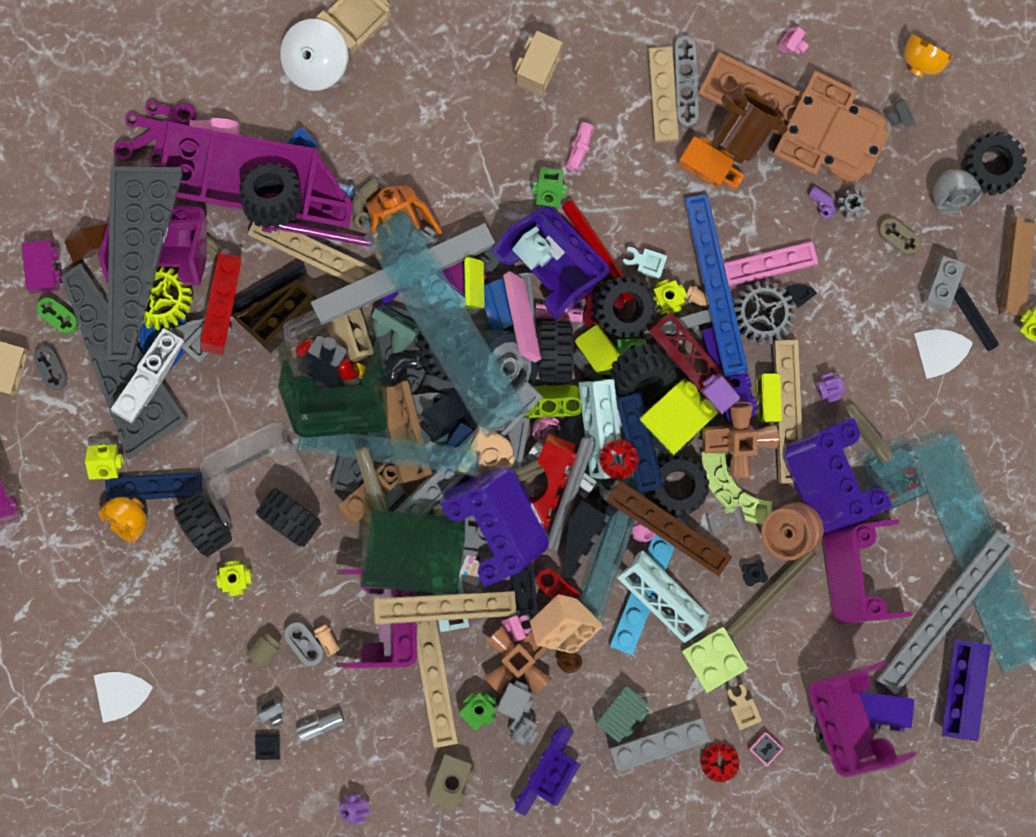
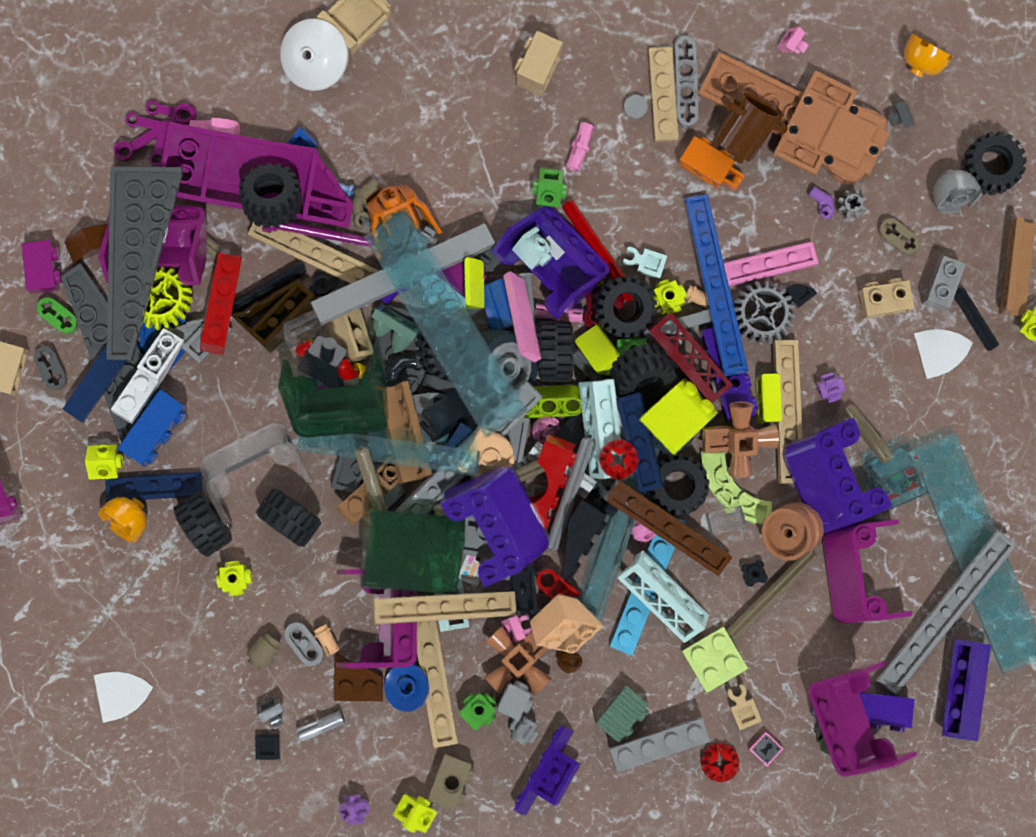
medium lavender brick [701,374,740,413] -> none
none -> dark blue tile [62,344,139,423]
none -> blue brick [118,389,187,467]
none -> black plate [309,272,337,297]
none -> reddish brown wing [334,654,383,701]
none -> blue dish [384,664,429,712]
none -> neon yellow brick [393,794,437,833]
none -> light grey tile [624,95,648,120]
none -> tan brick [859,278,915,319]

